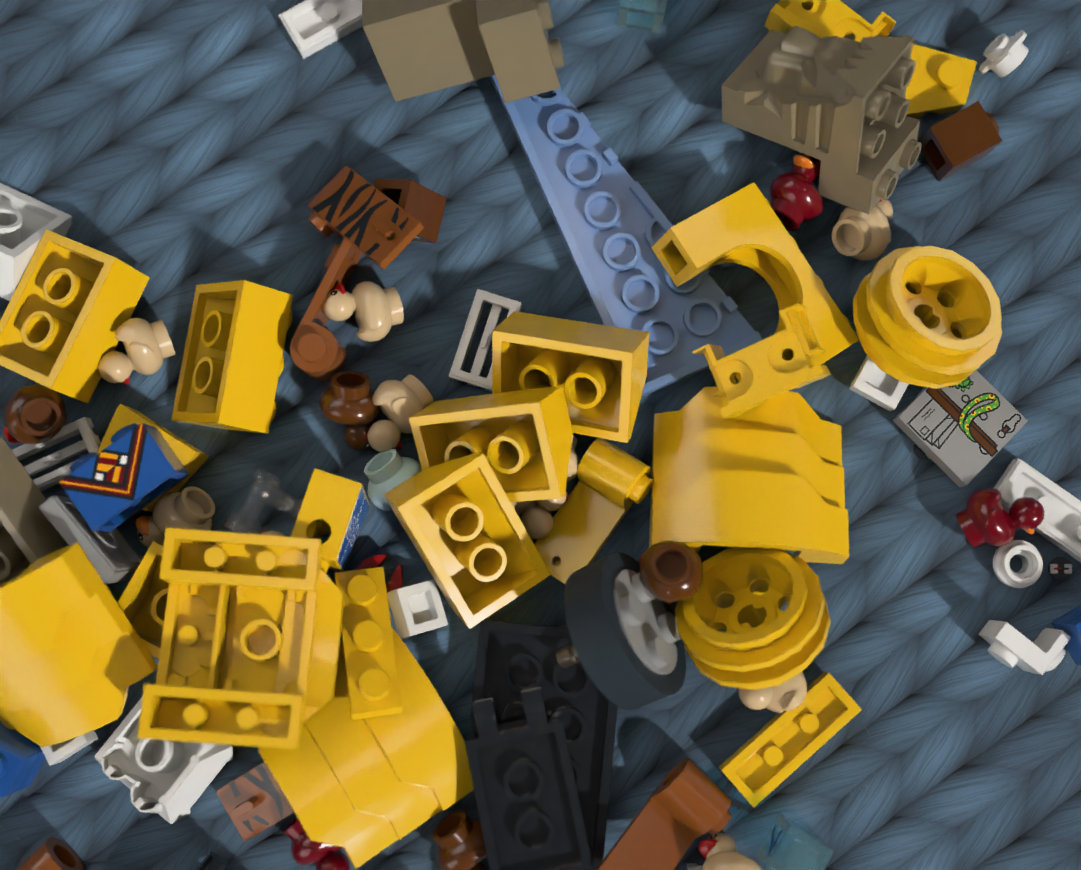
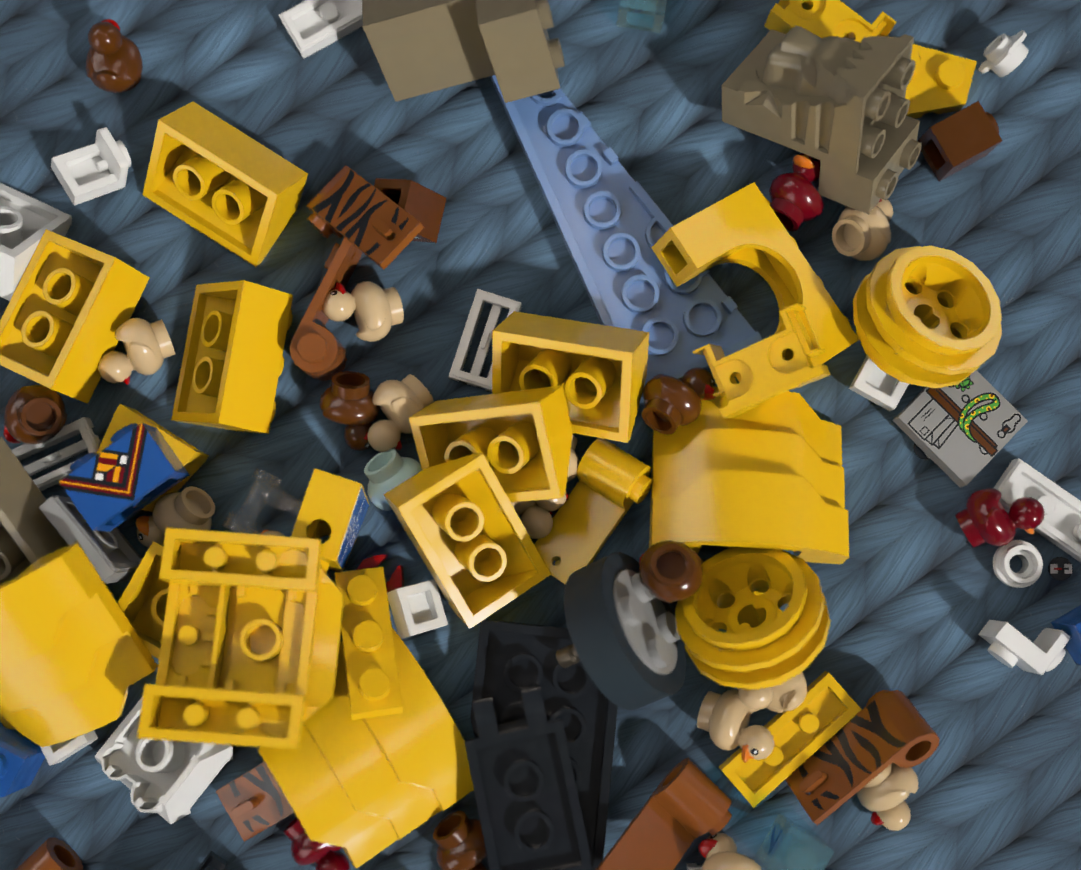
none -> white bracket [51,127,131,206]
none -> reddish brown animal [85,19,143,93]
none -> yellow slope [142,101,308,267]
none -> reddish brown animal [641,367,716,435]
none -> tan animal [697,689,774,763]
none -> dark orange door [785,690,940,825]
none -> tan animal [857,763,919,831]

